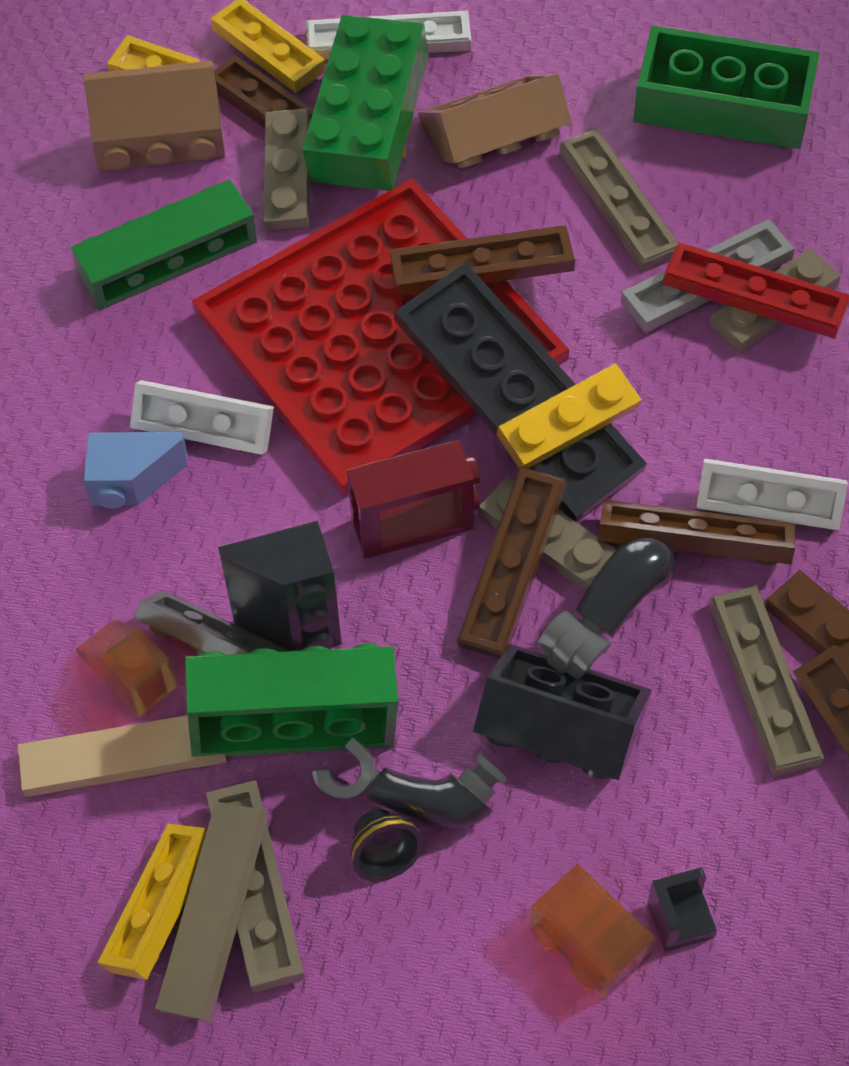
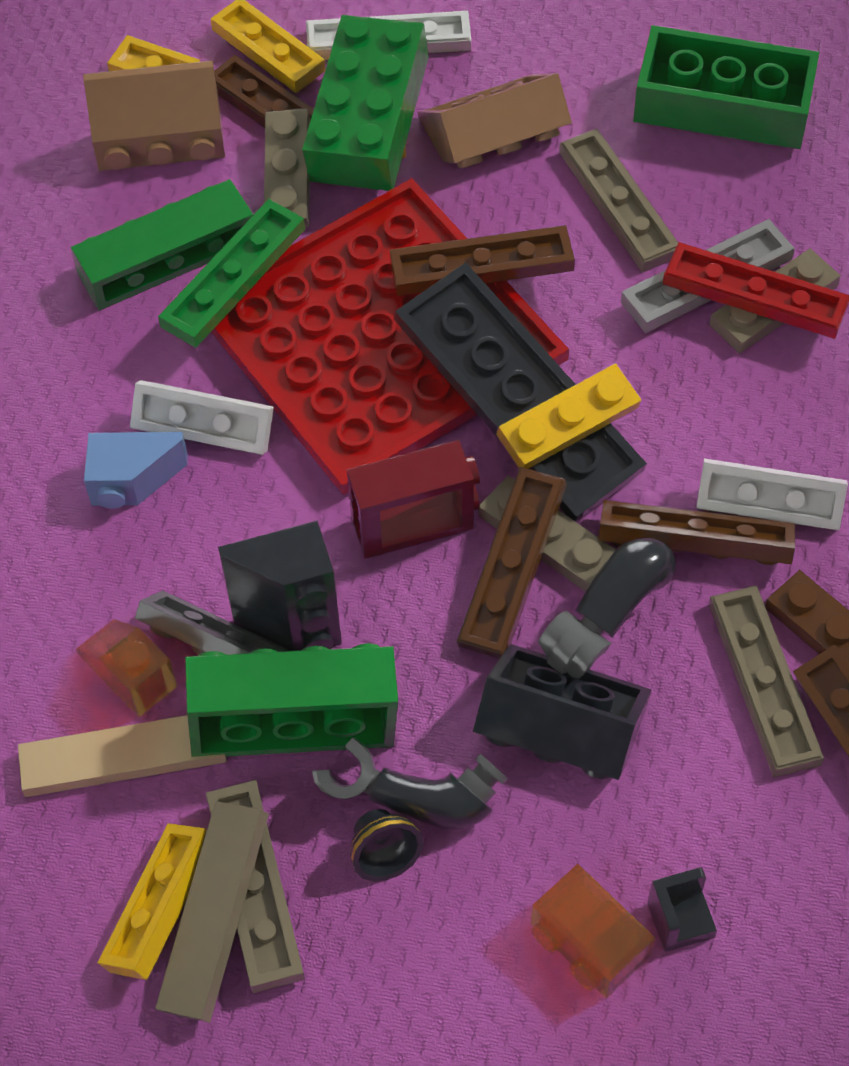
none -> green plate [158,199,305,348]

